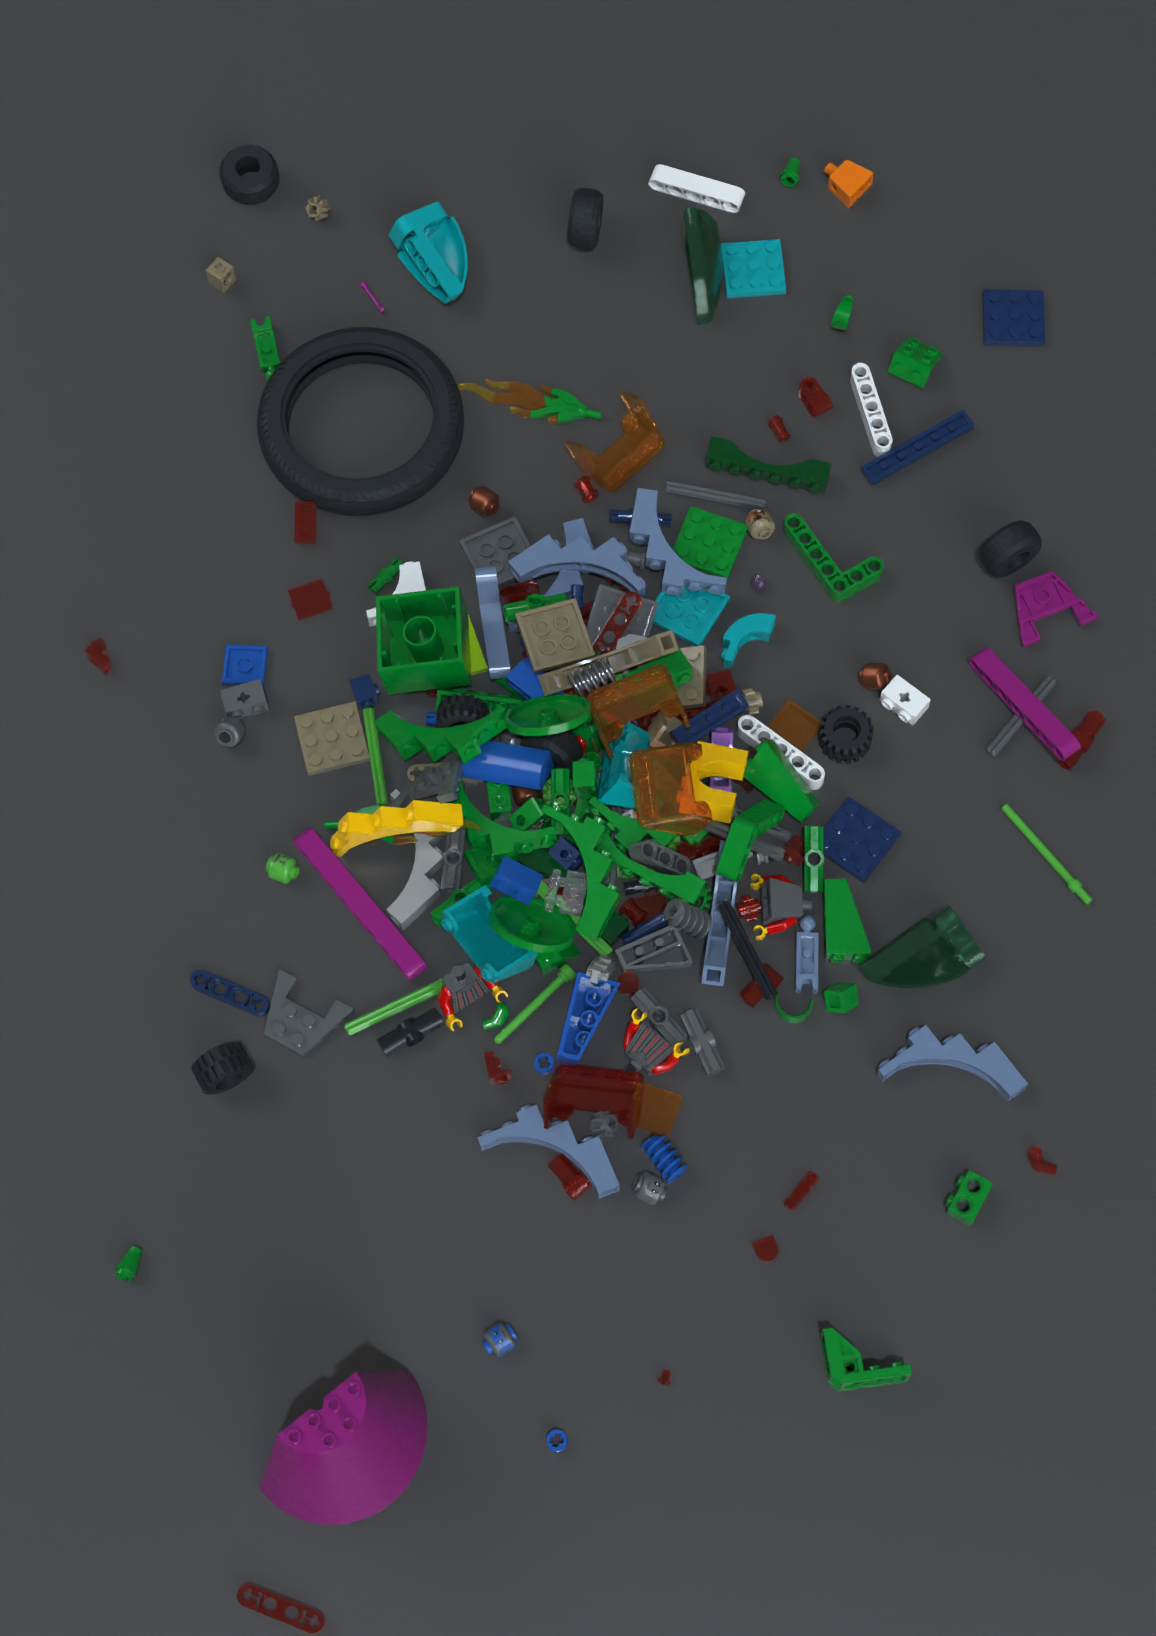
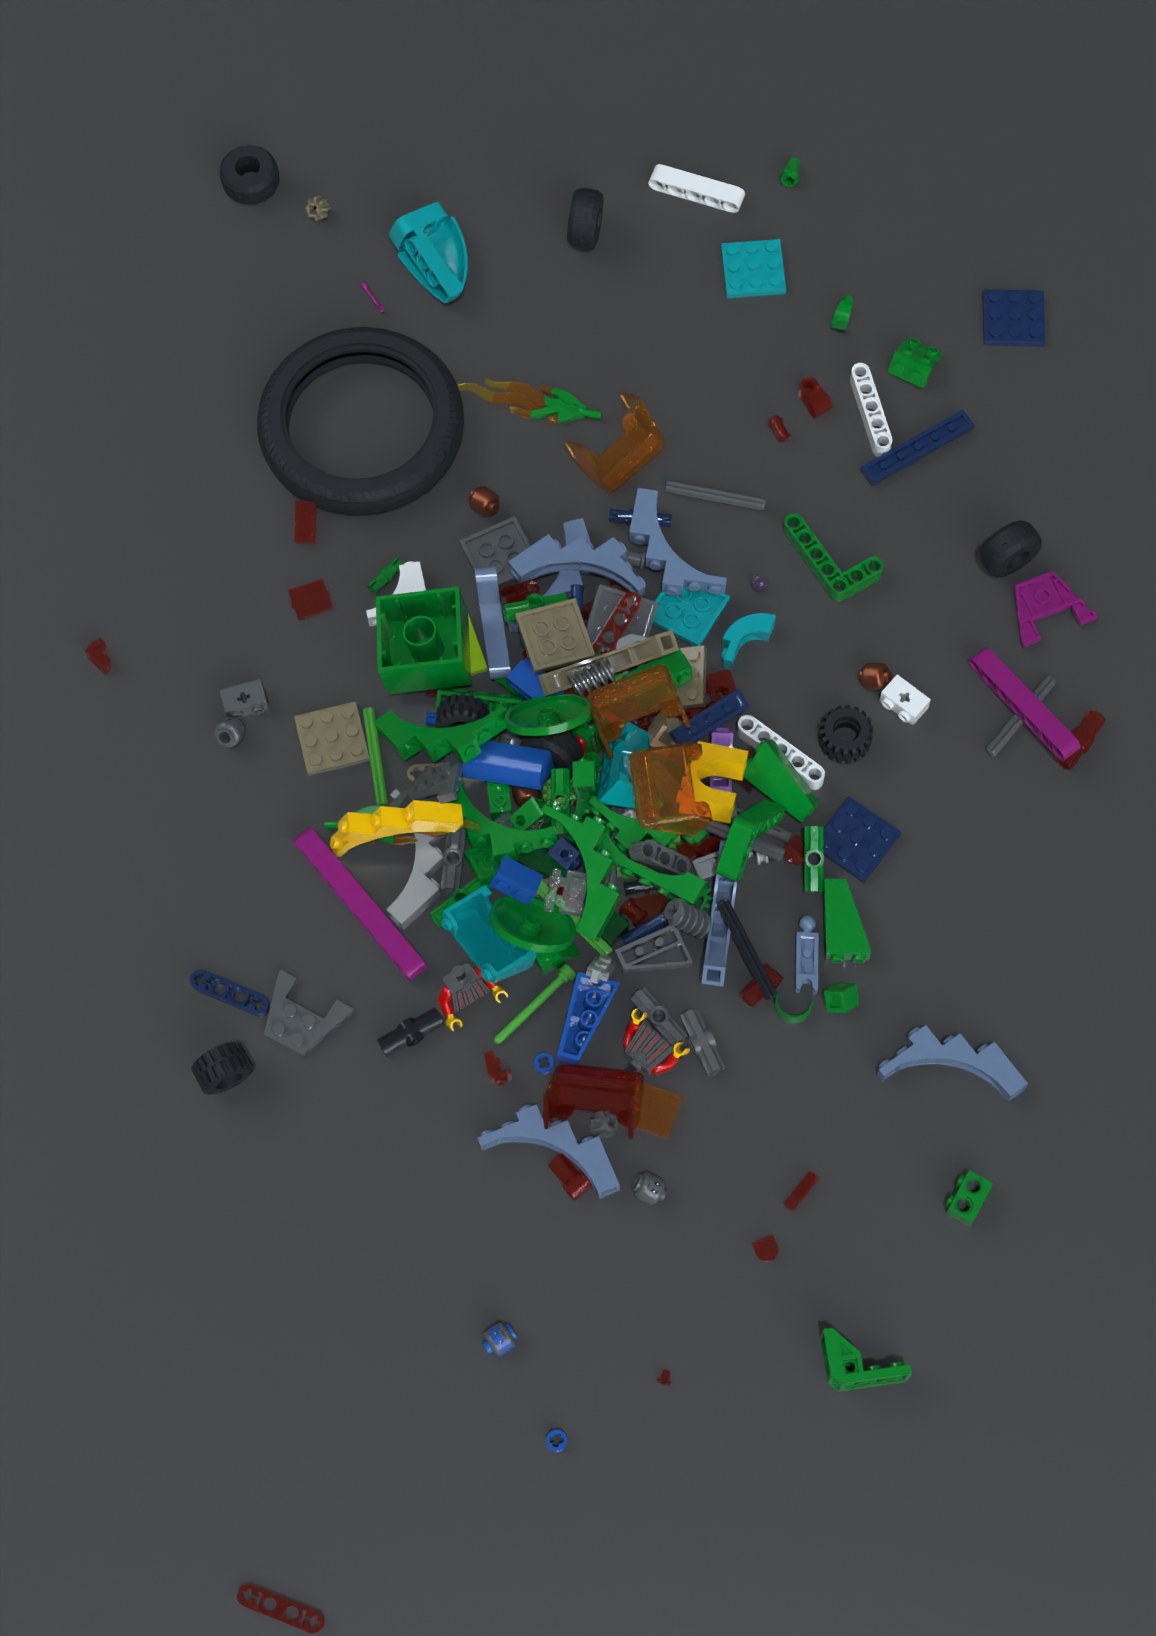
green cone [114,1246,143,1282] -> none
dark tan brick [205,257,237,293] -> none
blue tile [222,644,268,687] -> none
green plate [250,316,280,382] -> none
magenta cone [259,1369,428,1525] -> none
bright green head [266,853,300,884] -> none
bright green axle [344,979,442,1035] -> none
dark blue brick [349,674,381,711] -> none
green arm [482,1003,509,1031] -> none
clear red bush [573,476,599,503] -> none
clear red tile [617,973,639,996] -> none
blue piece [641,1135,688,1185] -> none
green plate [673,506,748,581] -> none
clear green panel [682,207,723,325] -> none
dark green arch [705,436,831,494] -> none
clear red gear [736,894,762,923] -> none
dark tan gear [742,688,763,715] -> none
dark tan head [745,509,775,540] -> none
dark grey torso [750,874,813,941] -> none
clear orange tile [767,700,821,752] -> none
orange torso [824,160,874,208] -> none
clear green panel [859,905,986,988] -> none
bright green bar [1001,803,1093,905] -> none
clear red arm [1028,1147,1057,1176] -> none

